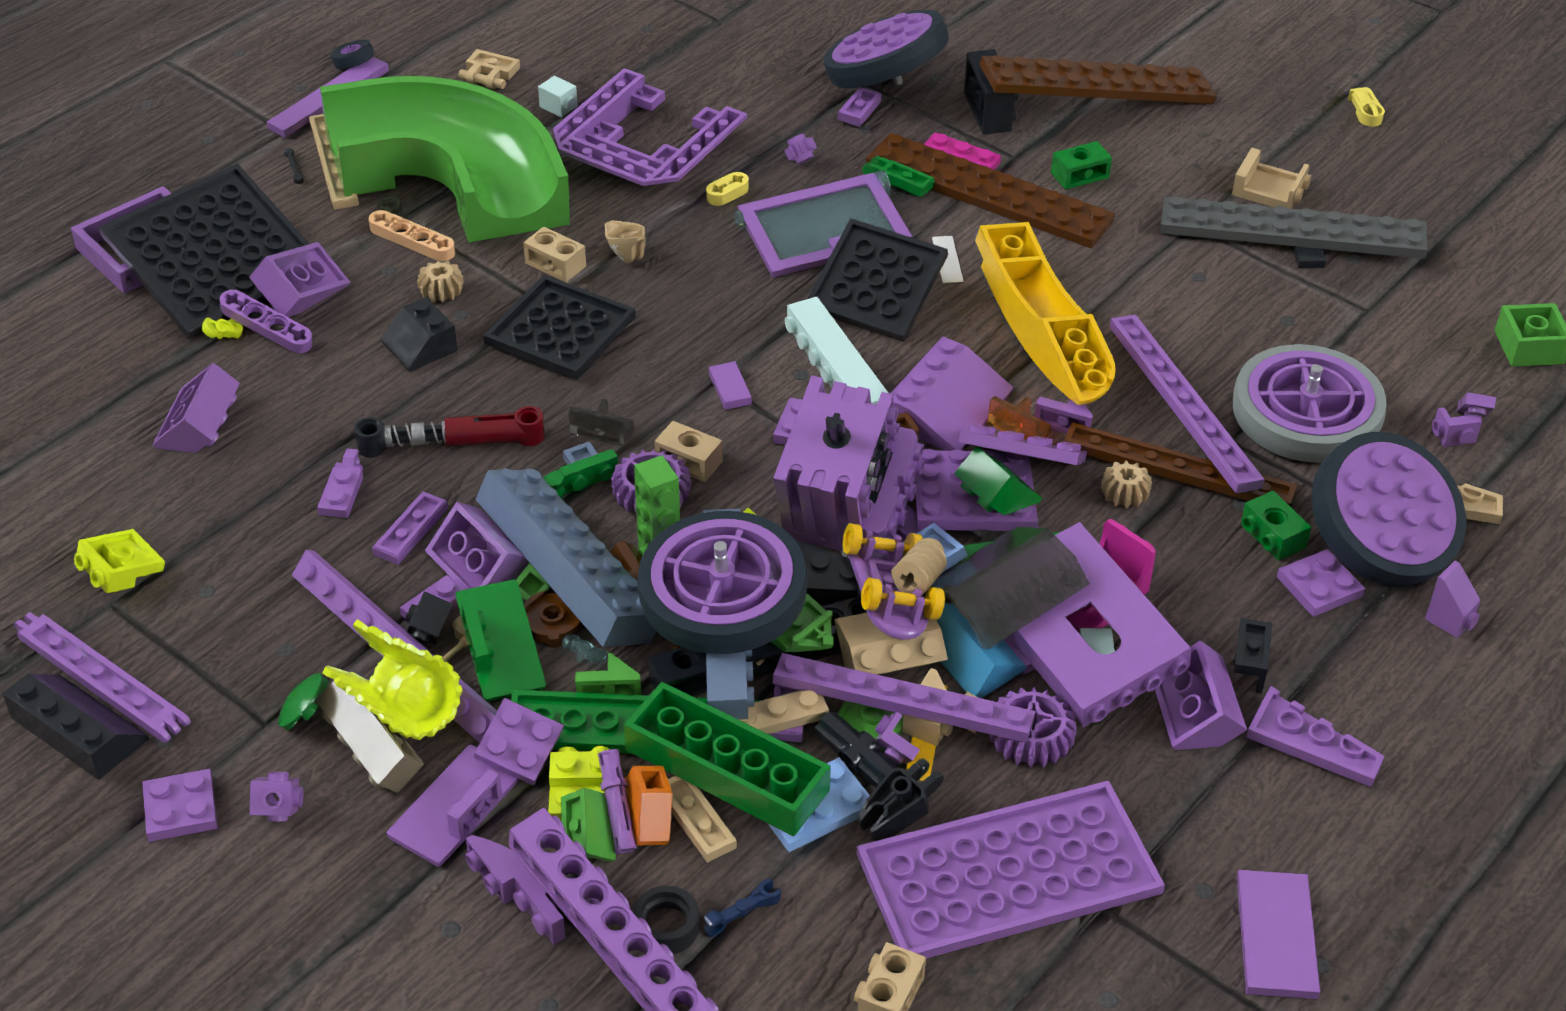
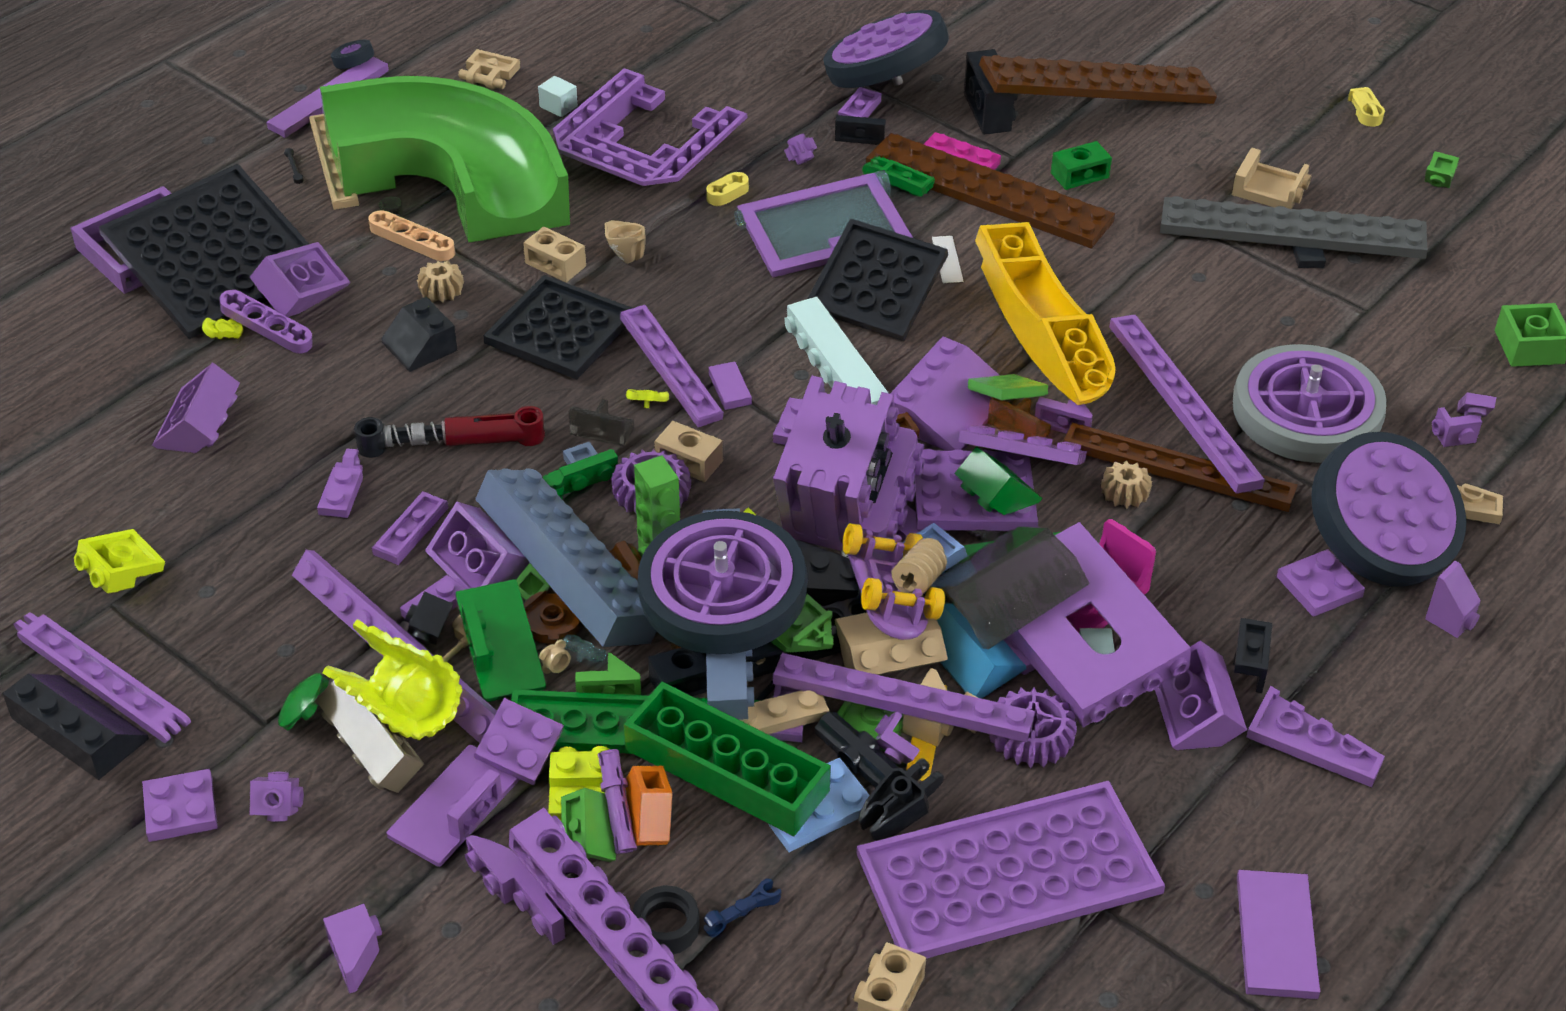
tan plate [668,776,737,863] -> none
green brick [1241,491,1312,561] -> none
none -> medium lavender slope [323,904,382,994]
none -> tan plate [539,639,571,674]
none -> medium lavender tile [620,305,724,427]
none -> neon yellow piece [626,389,669,408]
none -> black plate [835,115,886,145]
none -> bright green tile [968,374,1048,400]
none -> bright green bracket [1425,151,1459,188]

